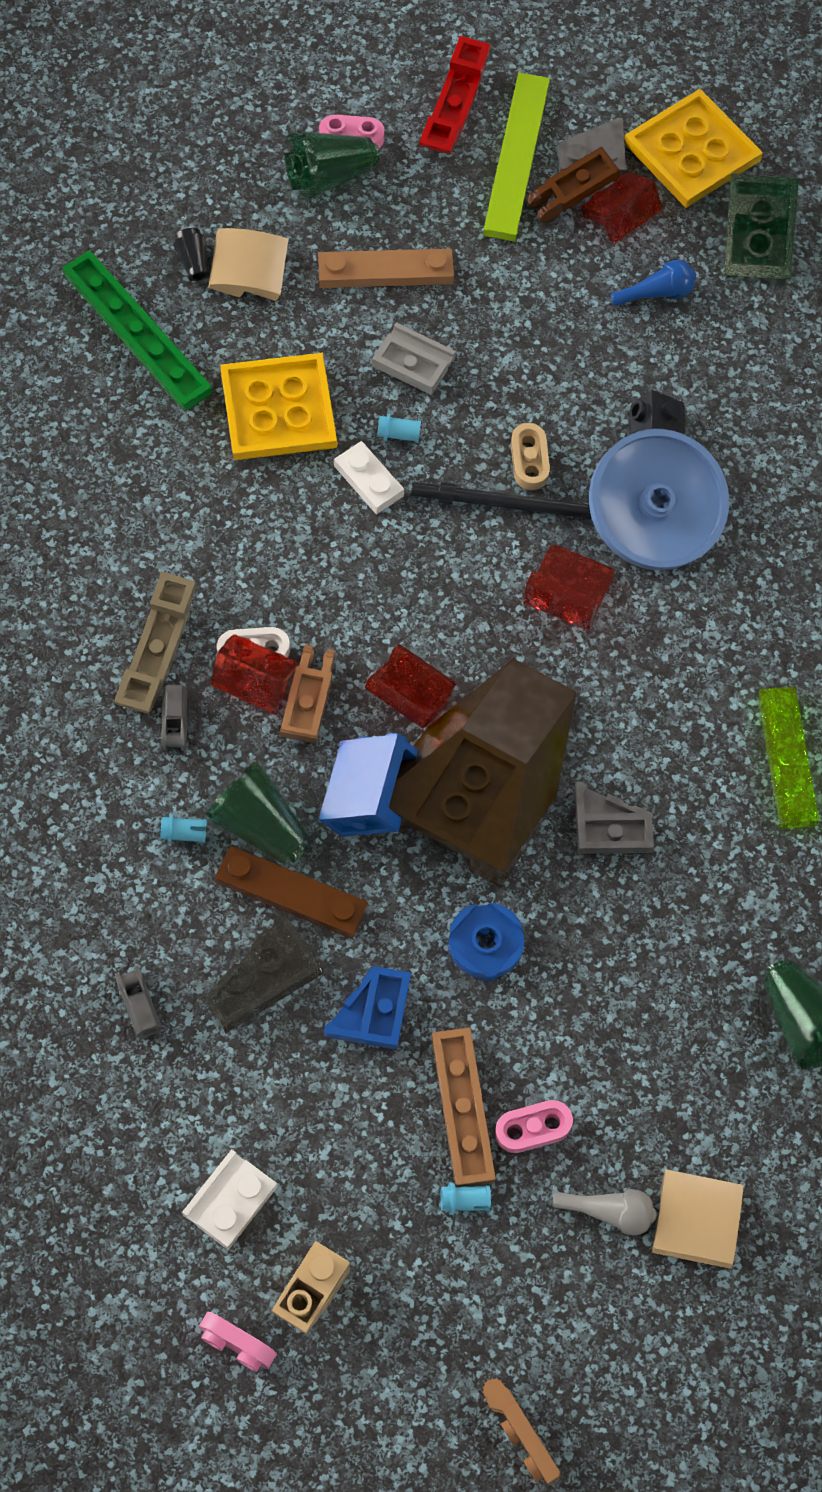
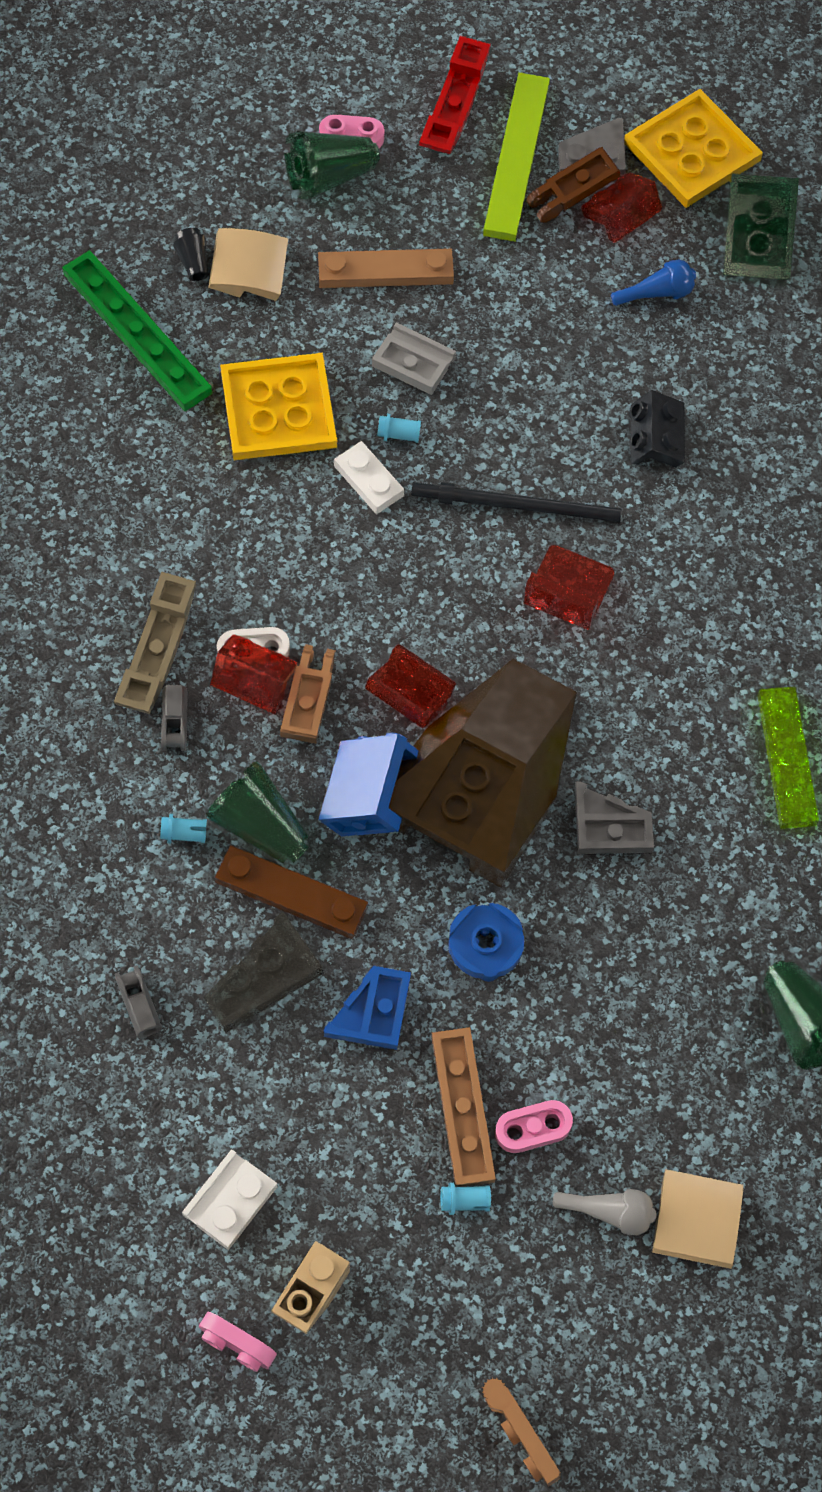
tan plate [511,423,550,490] -> none
medium blue dish [589,429,729,570] -> none

